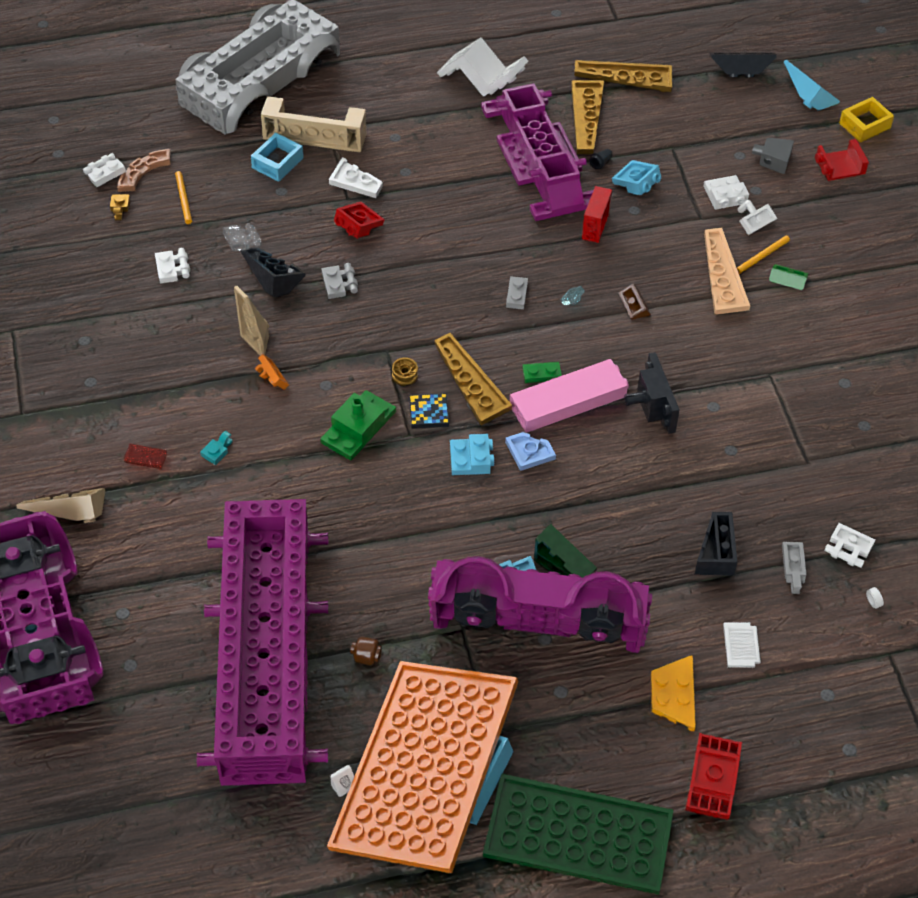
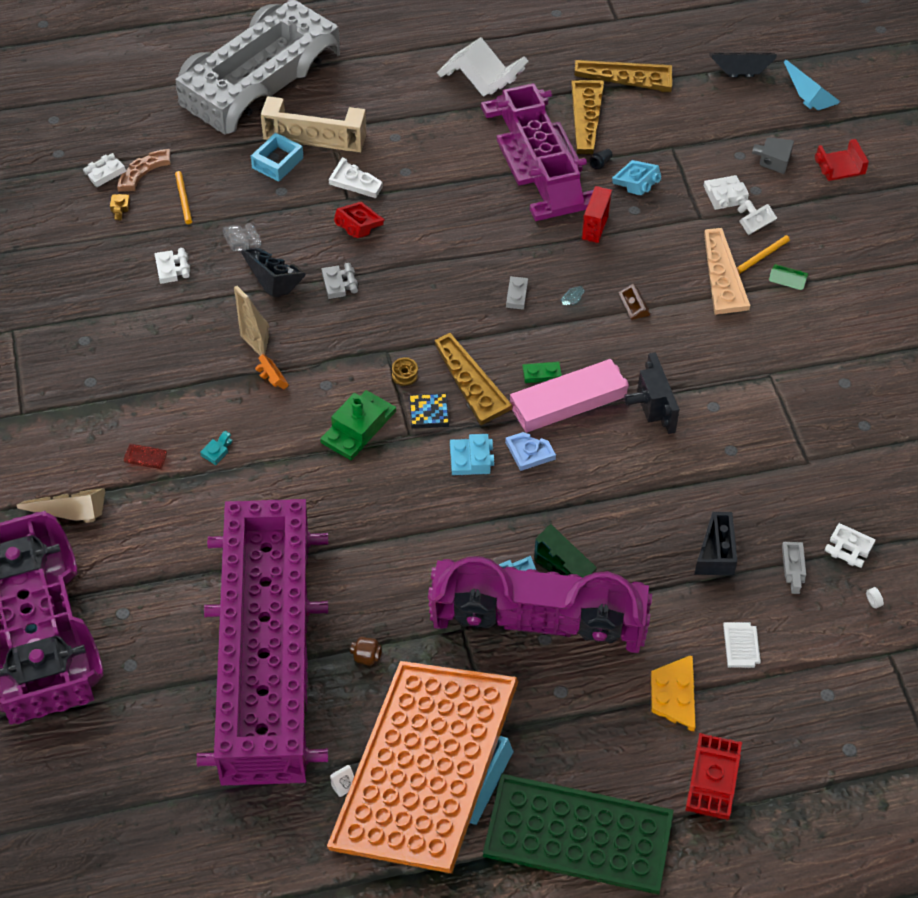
yellow window [839,97,894,143] -> none

